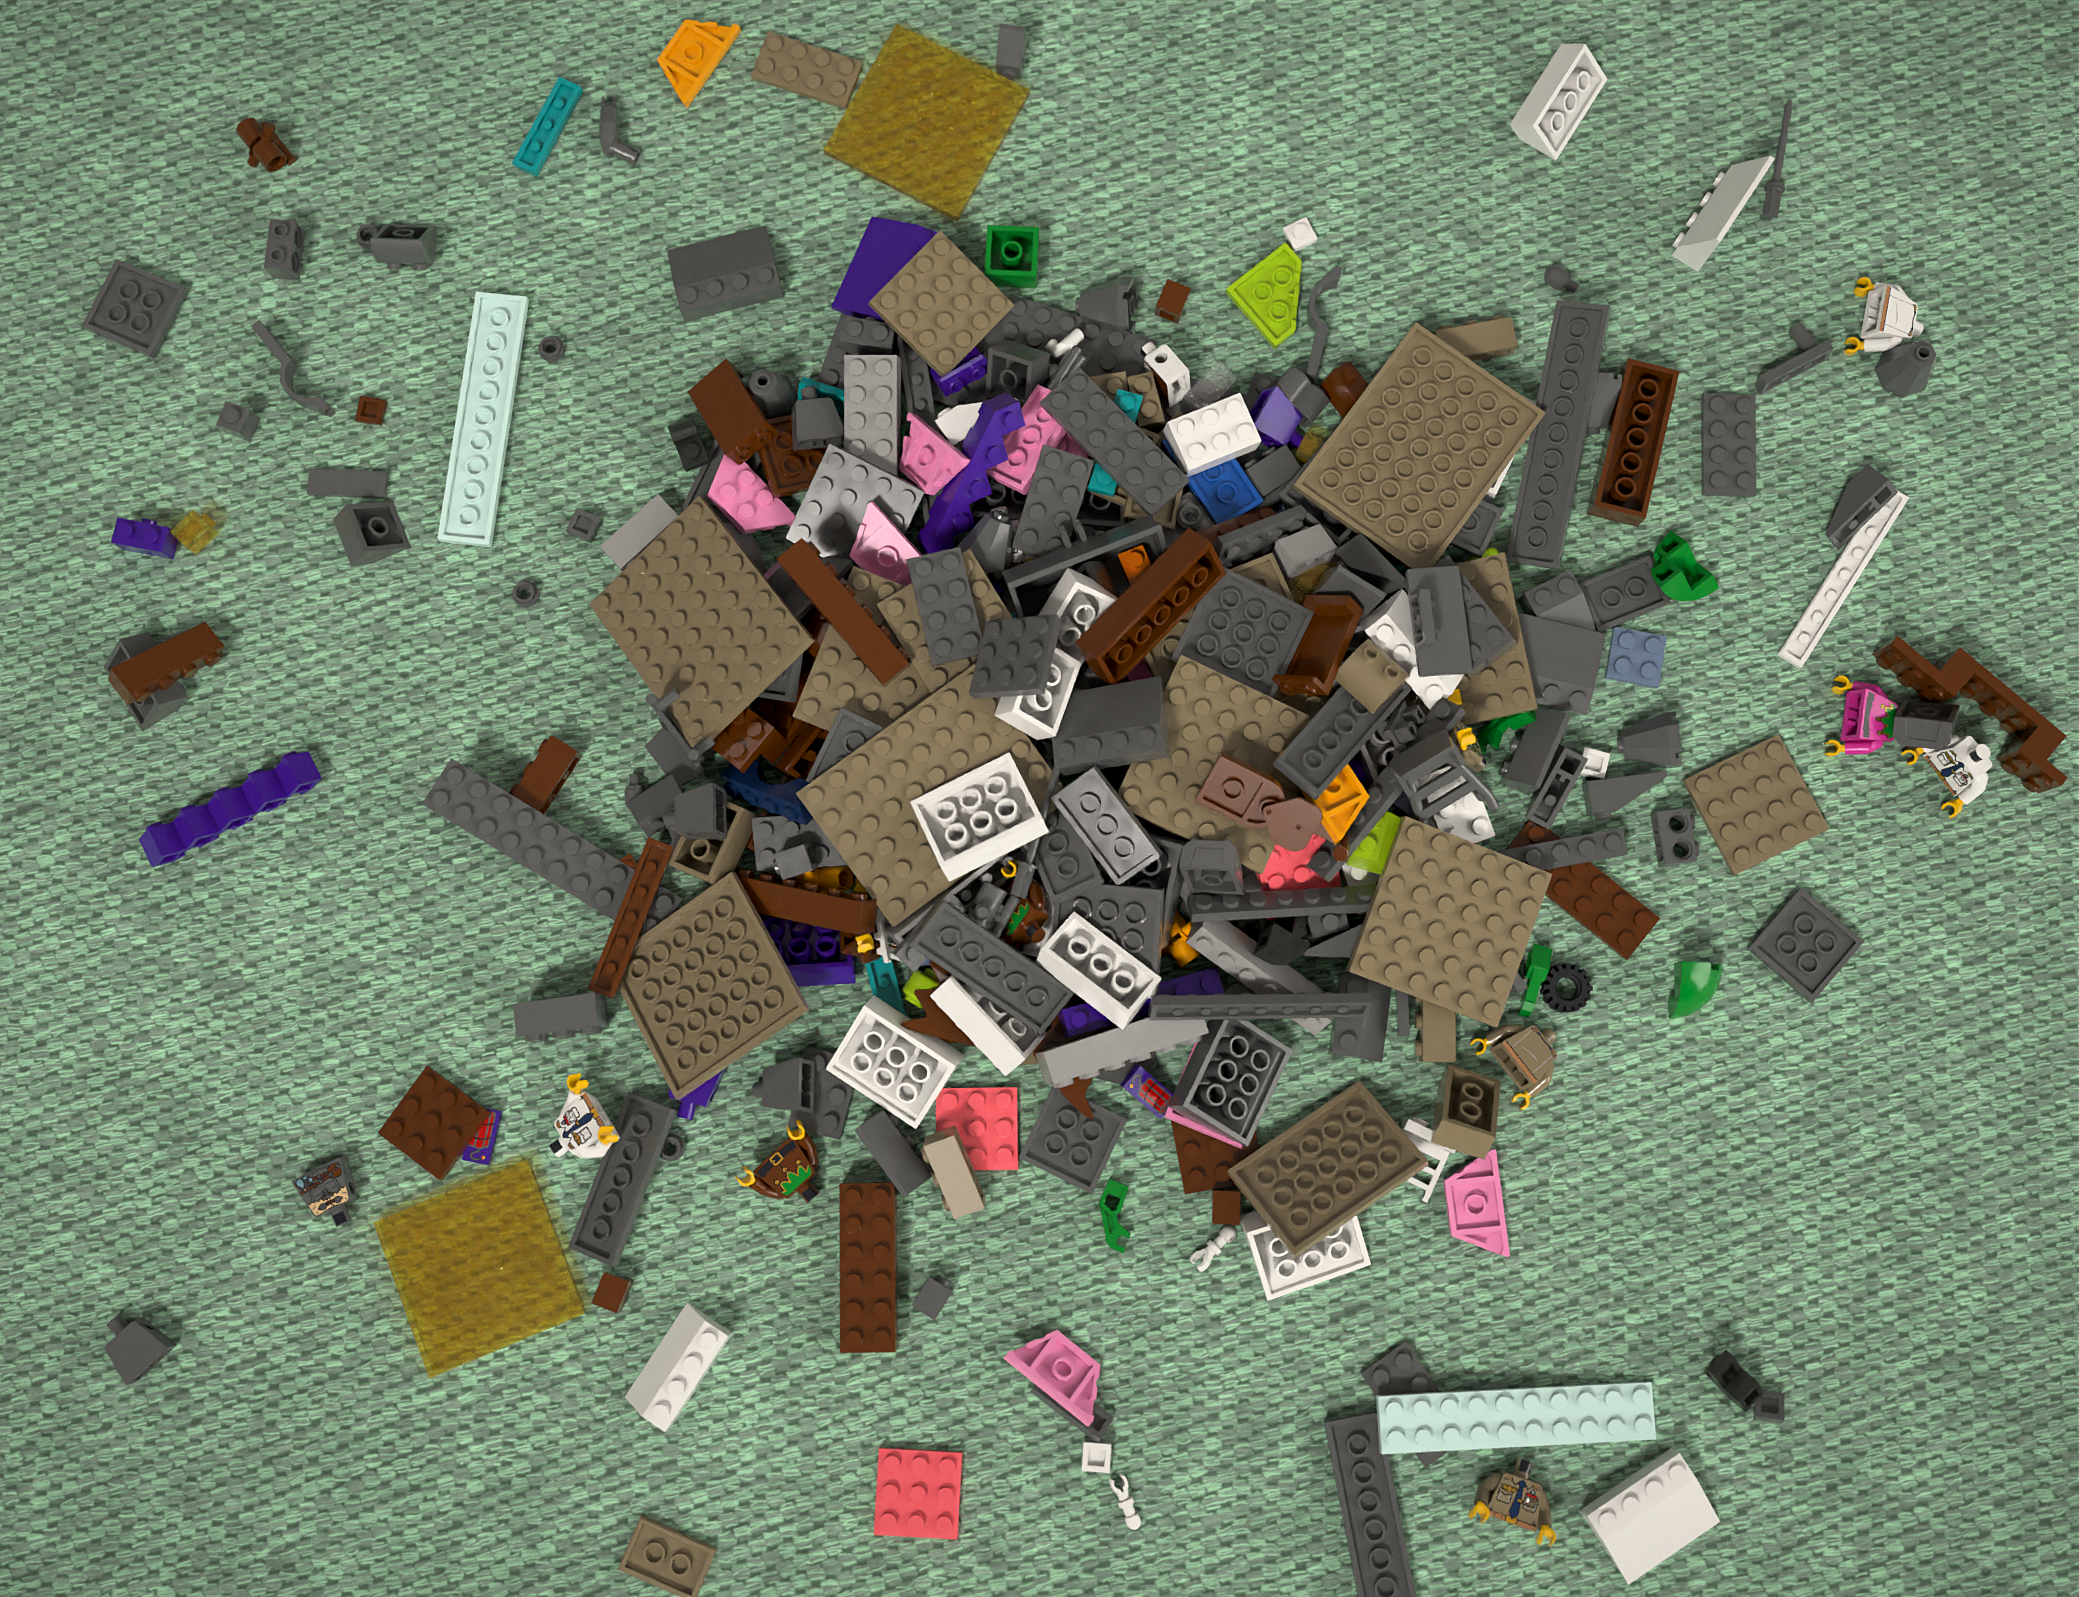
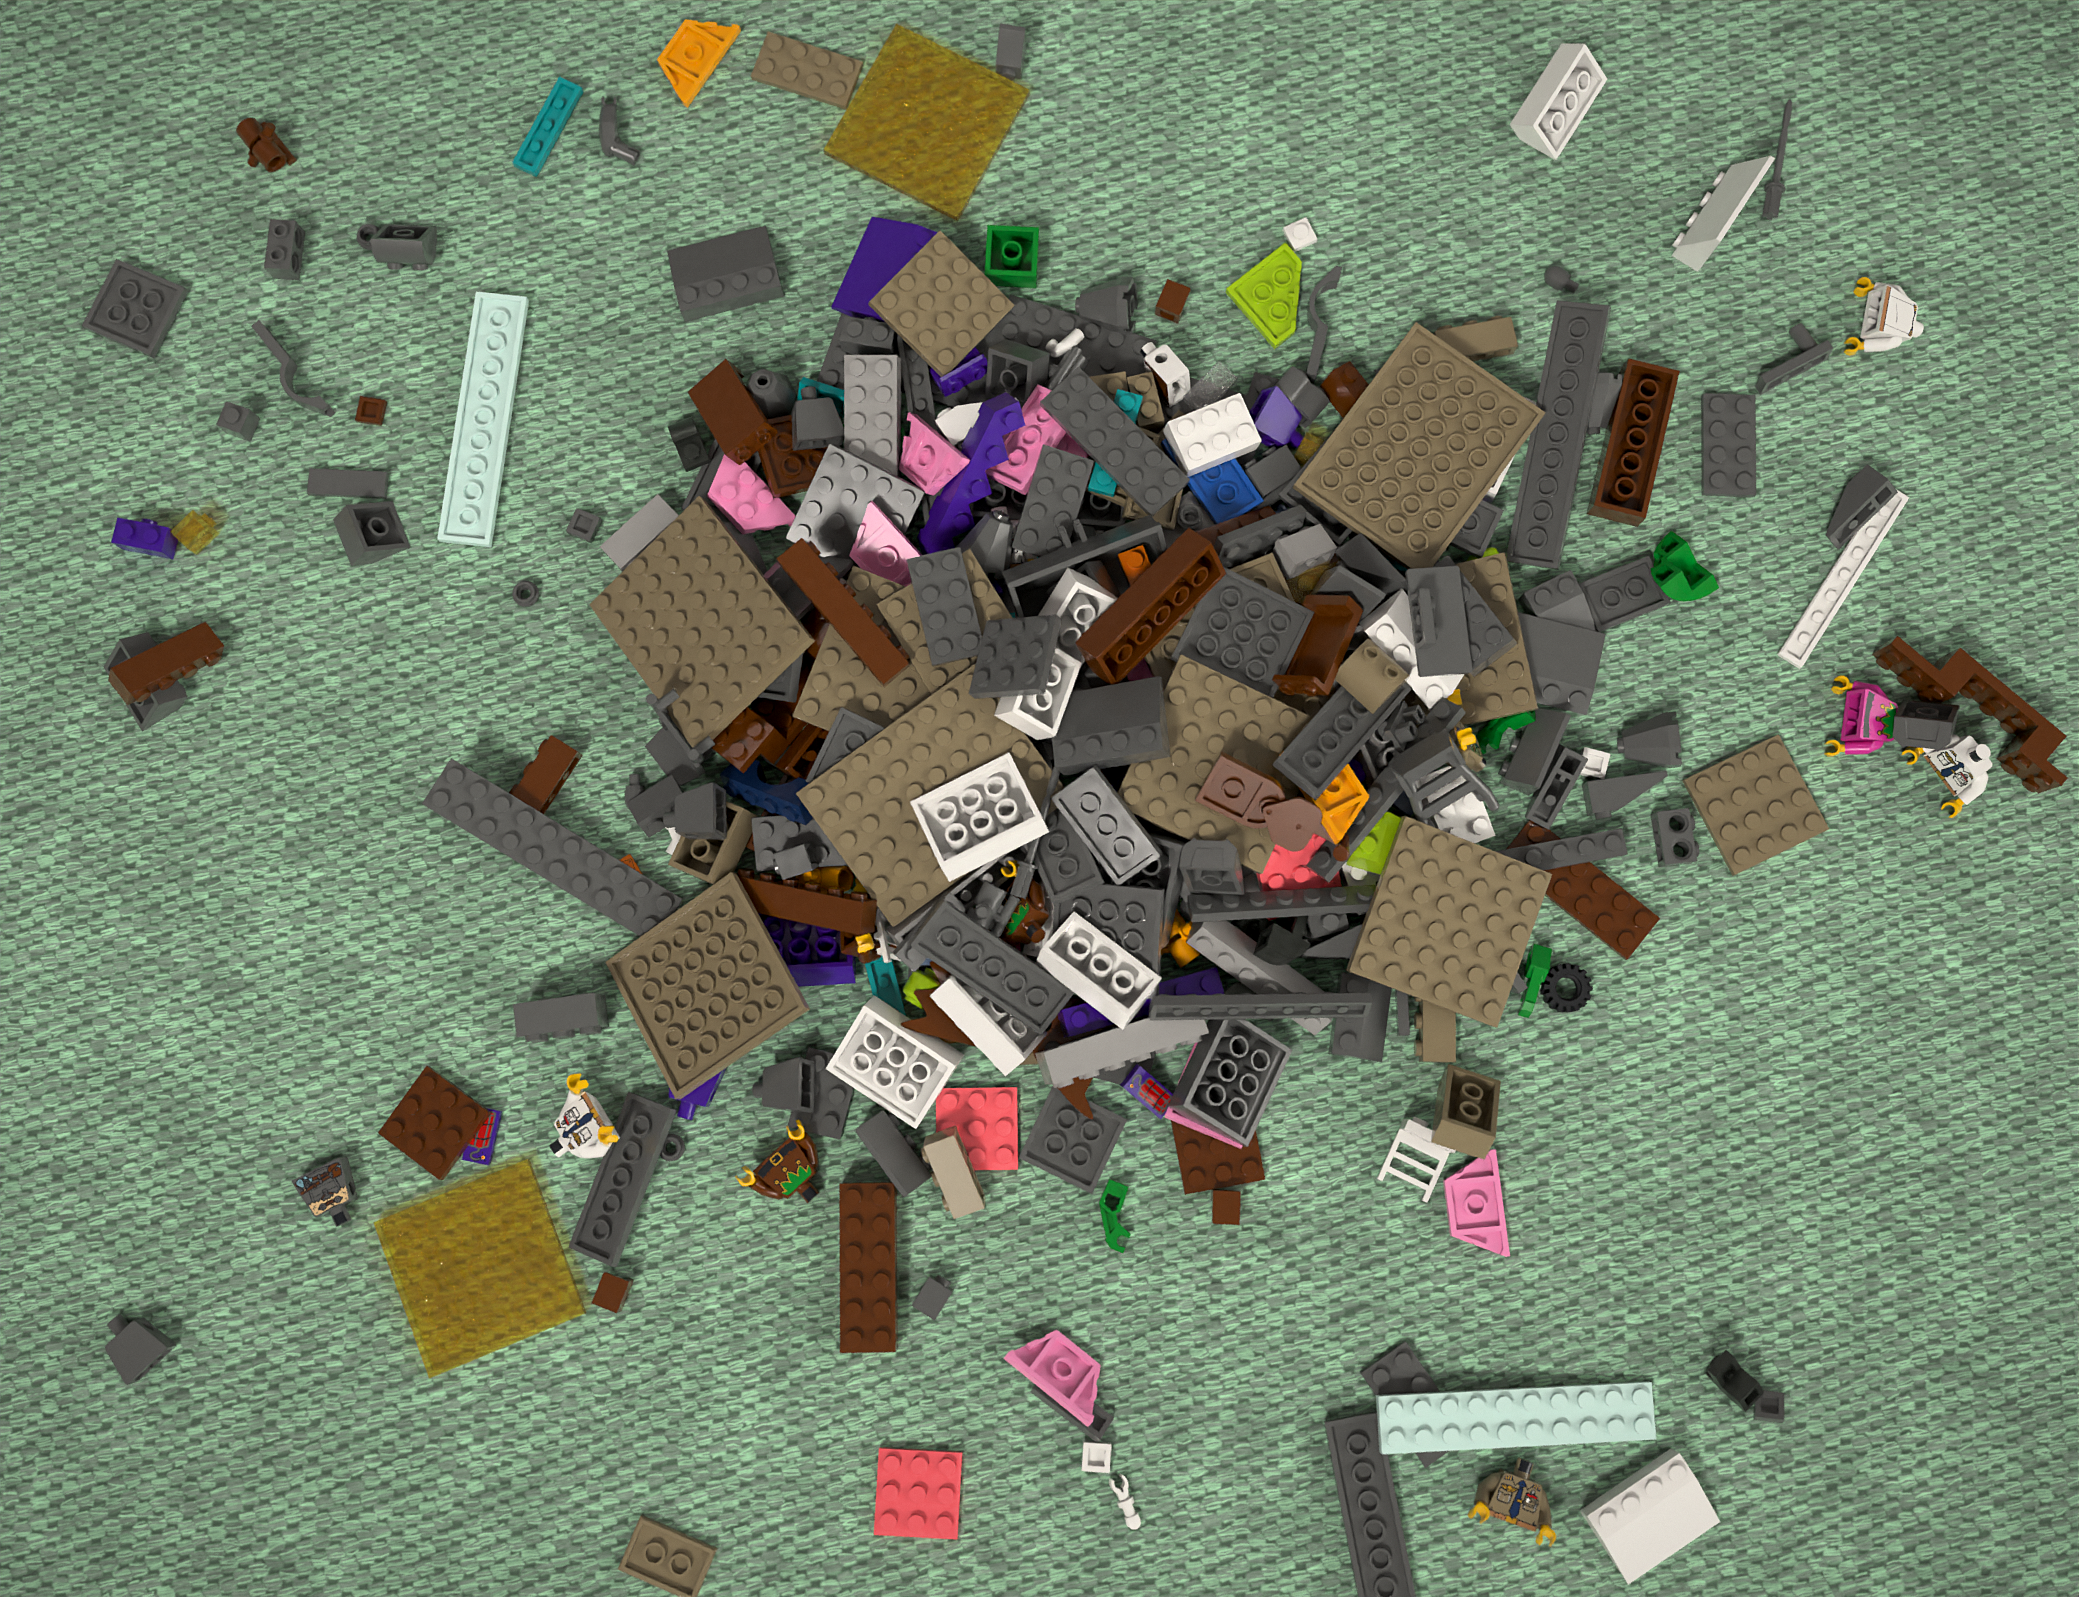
dark purple brick [139,751,322,867] -> none
dark grey plate [538,336,565,362] -> none
reddish brown plate [588,837,675,999] -> none
white slope [625,1302,732,1432] -> none
white piece [1190,1226,1236,1272] -> none
dark tan plate [1227,1080,1428,1259] -> none
white slope [1240,1211,1371,1301] -> none
dark tan torso [1470,1024,1557,1110] -> none
sand blue plate [1604,627,1667,689] -> none
green brick [1668,962,1723,1019] -> none
dark grey plate [1747,888,1864,1002] -> none
dark grey cone [1875,341,1936,398] -> none

